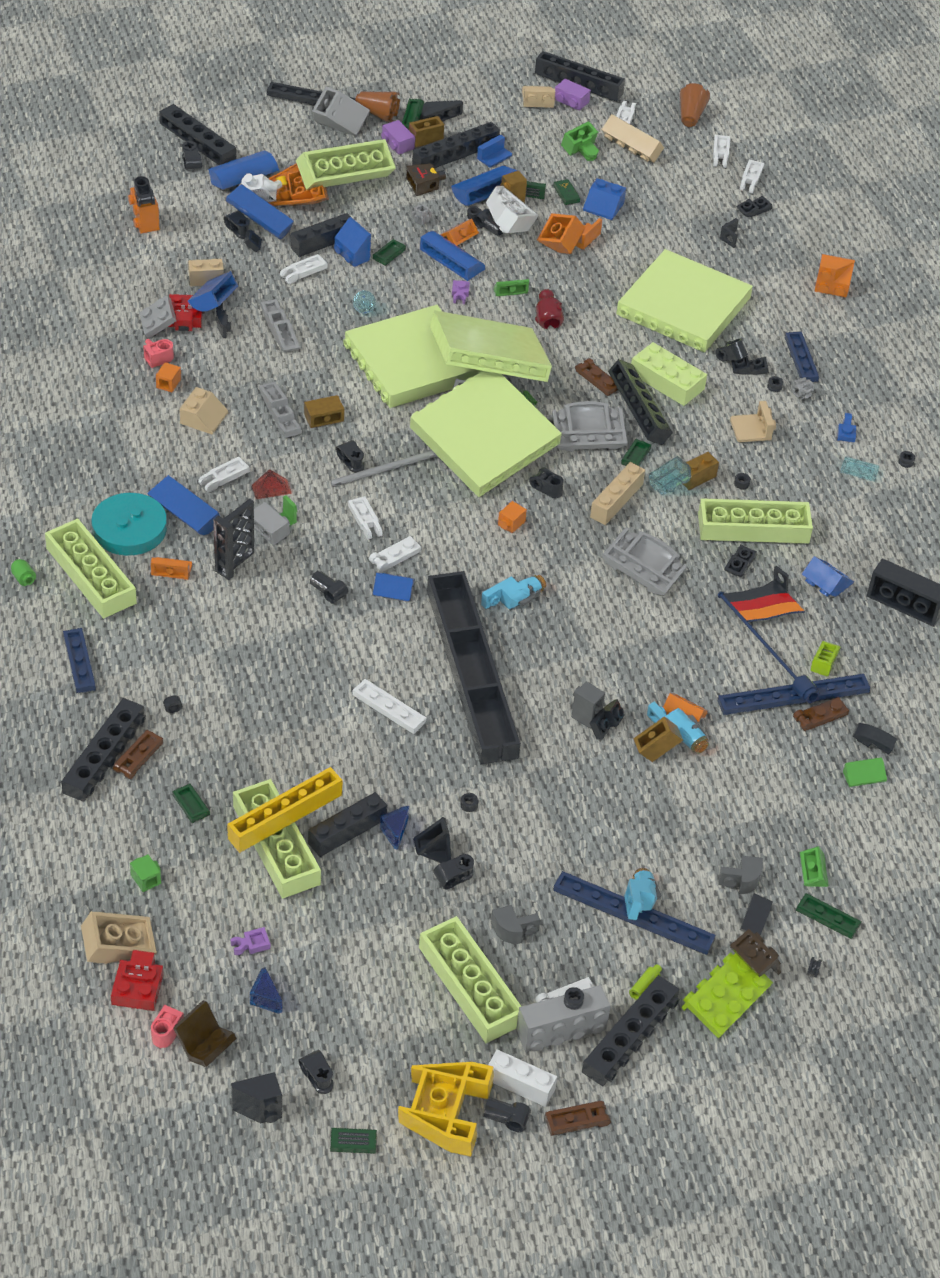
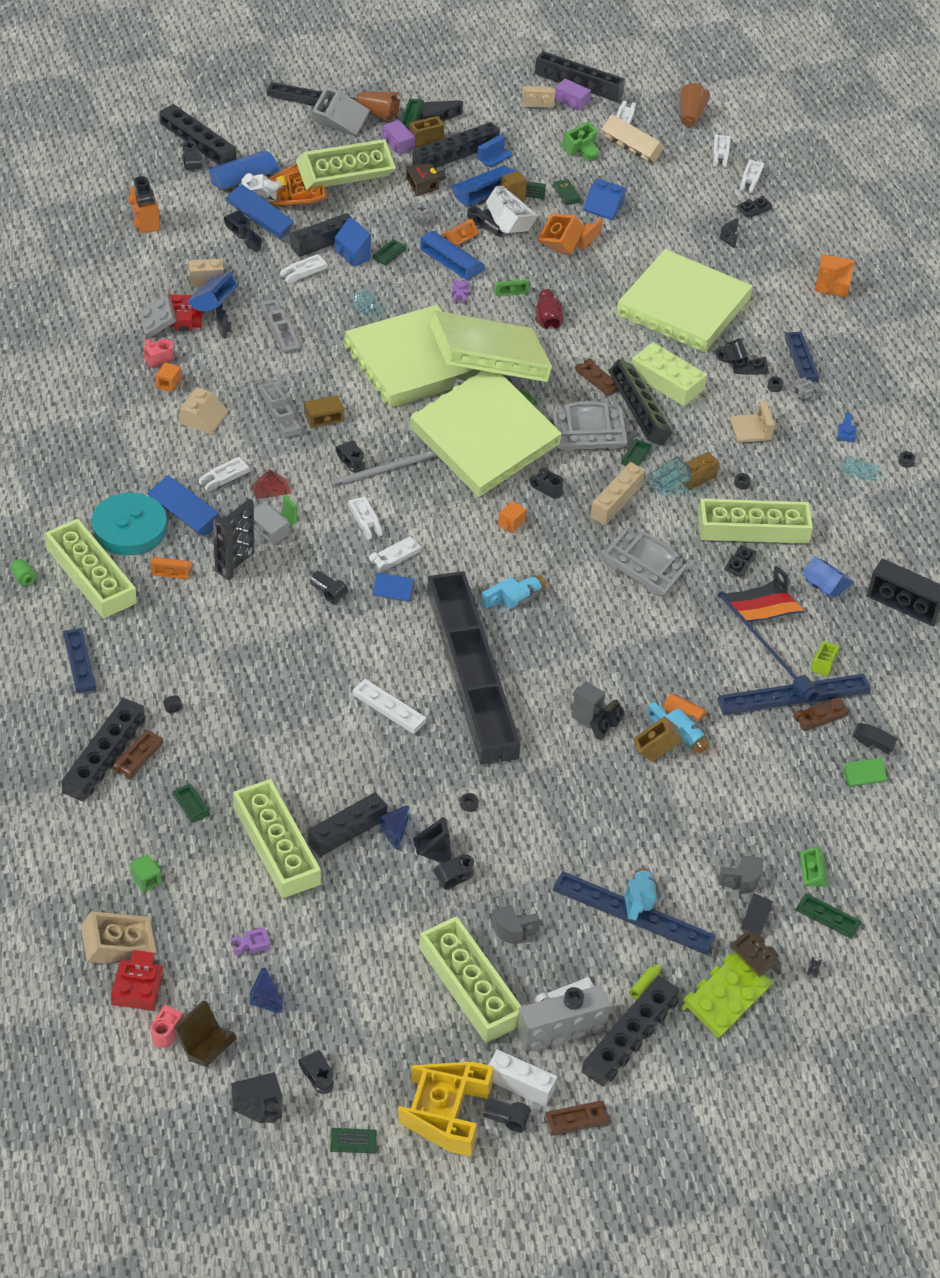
yellow brick [227,767,343,853] -> none

